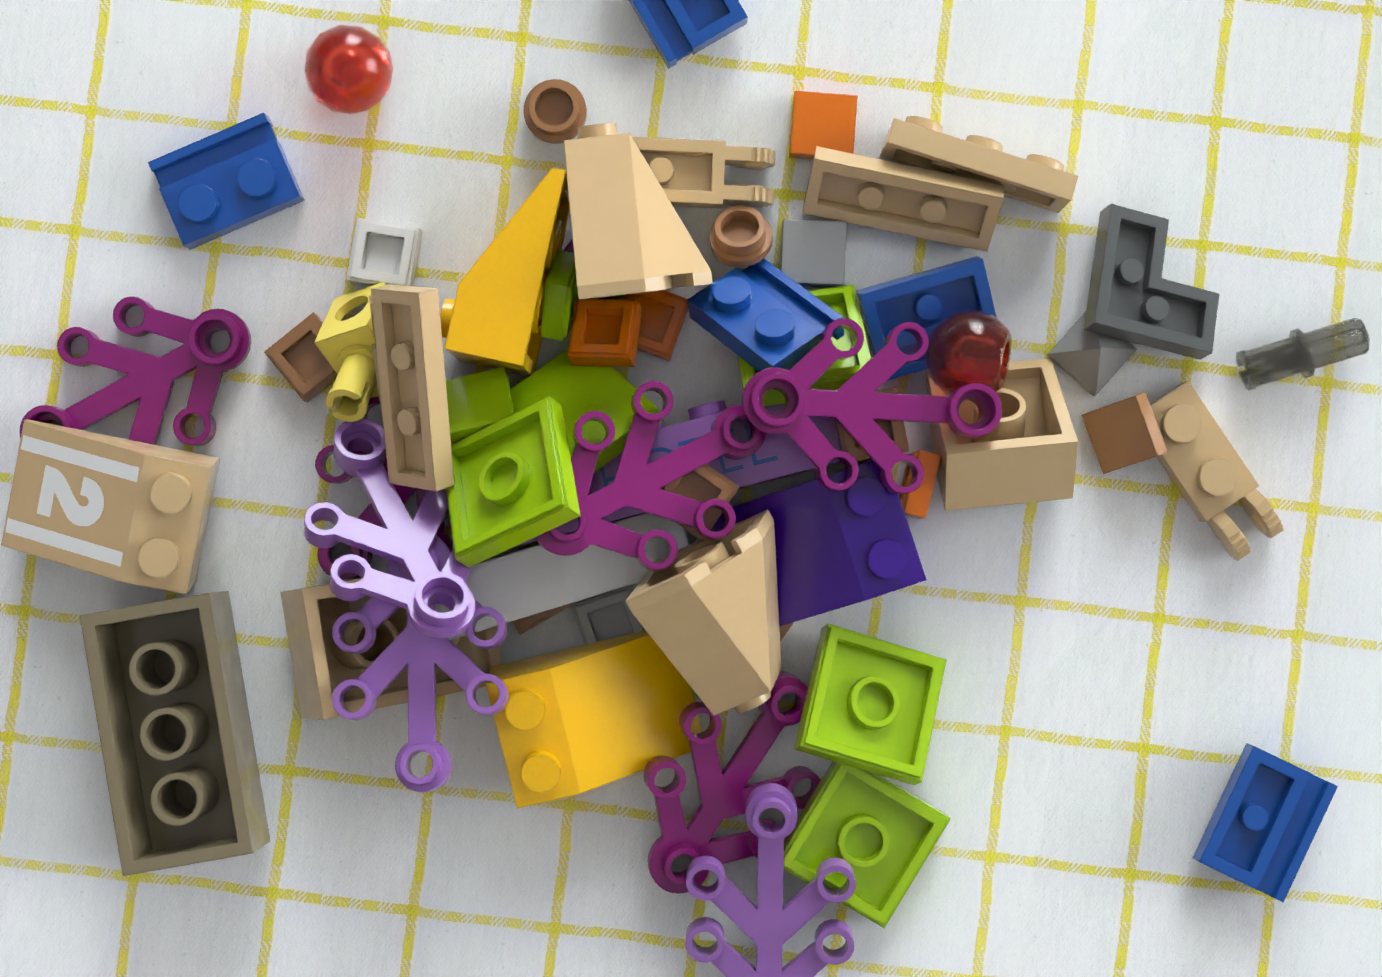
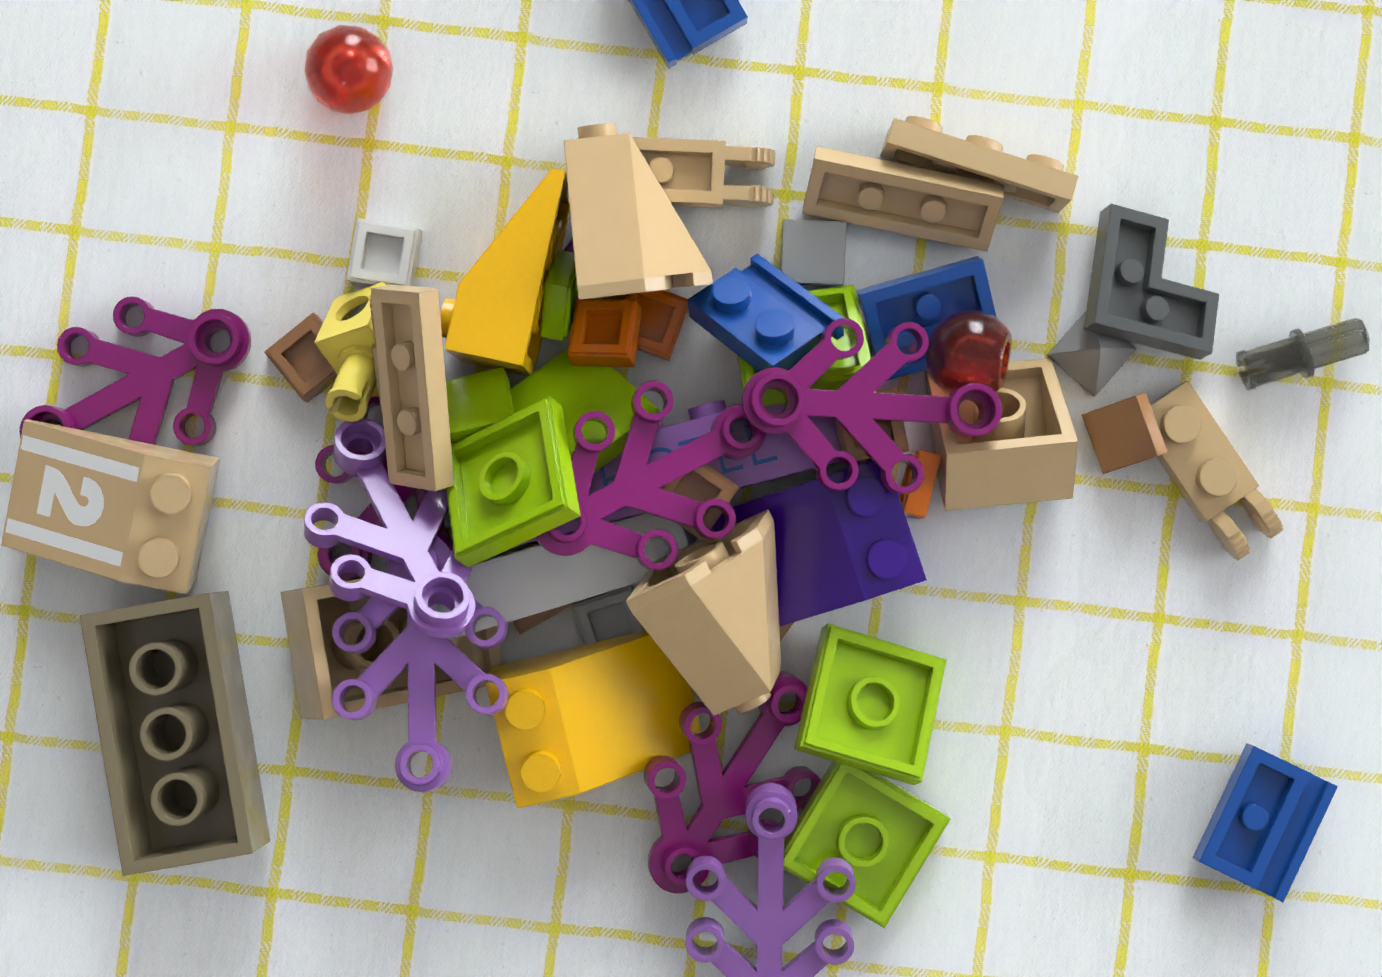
blue plate [148,113,305,250] -> none
medium nougat plate [523,79,587,144] -> none
medium nougat plate [709,205,773,267] -> none
orange tile [789,91,858,159] -> none

